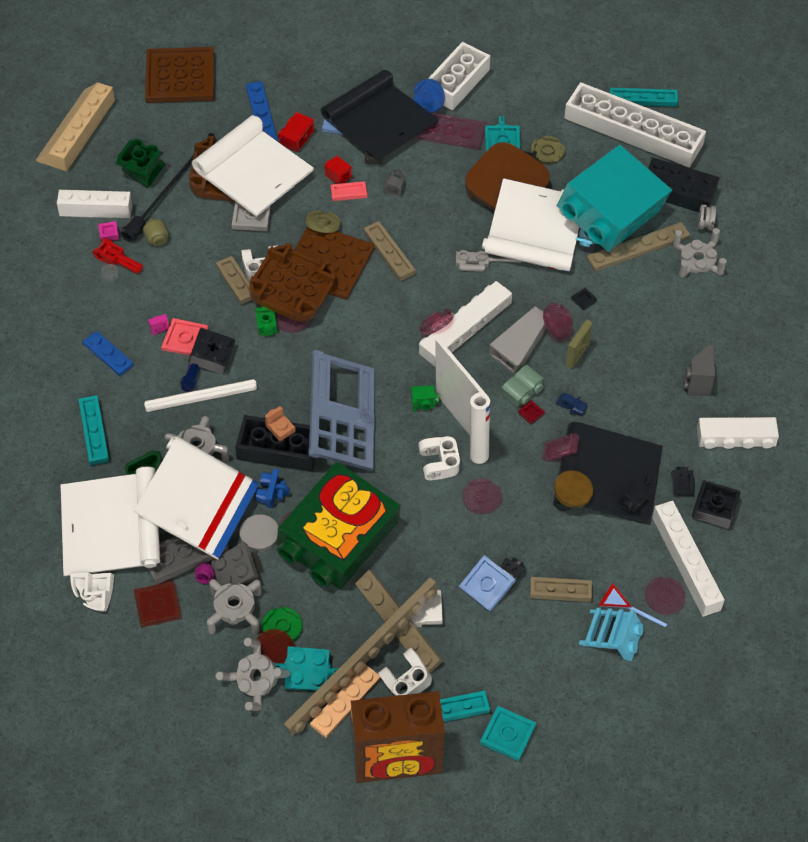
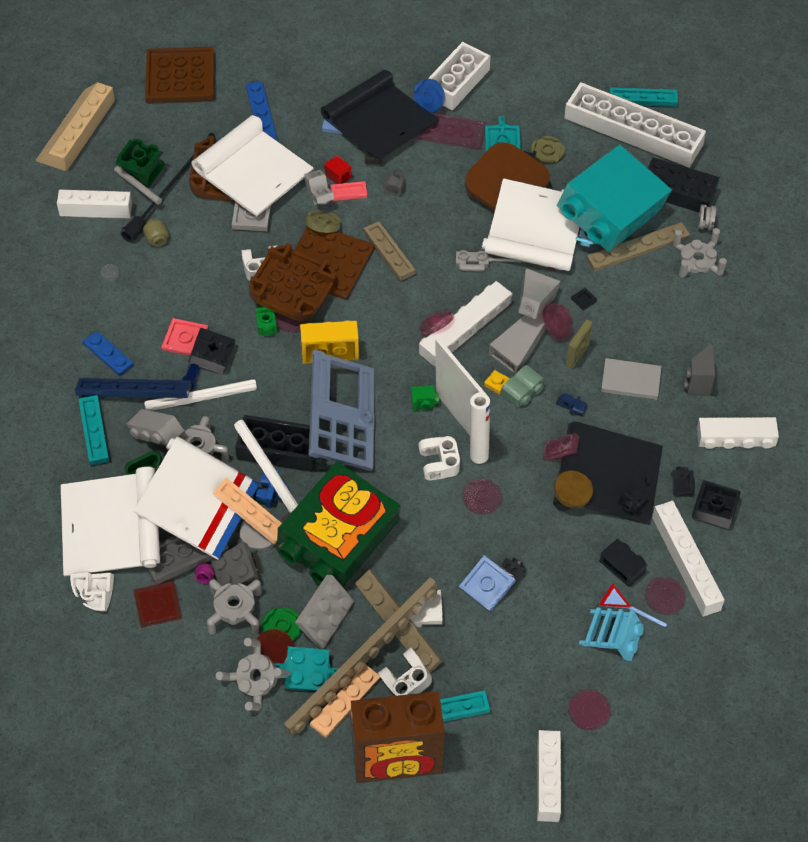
red connector [92,238,143,274] -> none
dark pink plate [98,221,119,241] -> none
dark pink plate [148,314,169,335] -> none
dark tan plate [216,256,252,305] -> none
nougat bracket [265,406,296,441] -> none
red brick [278,112,315,152] -> none
teal plate [480,706,536,762] -> none
dark red tile [518,400,545,425] -> none
dark tan plate [530,577,592,602] -> none
none -> dark blue plate [75,378,192,399]
none -> light grey bar [114,166,162,205]
none -> light grey brick [126,409,184,446]
none -> light nougat plate [213,477,282,544]
none -> white axle [234,420,298,513]
none -> light grey plate [295,575,354,649]
none -> yellow brick [300,320,359,364]
none -> light grey brick [304,170,334,205]
none -> yellow plate [484,370,510,394]
none -> light grey slope [518,269,560,319]
none -> white brick [537,730,561,822]
none -> clear pink tile [568,689,610,731]
none -> black brick [599,538,647,587]
none -> light grey tile [601,358,661,400]

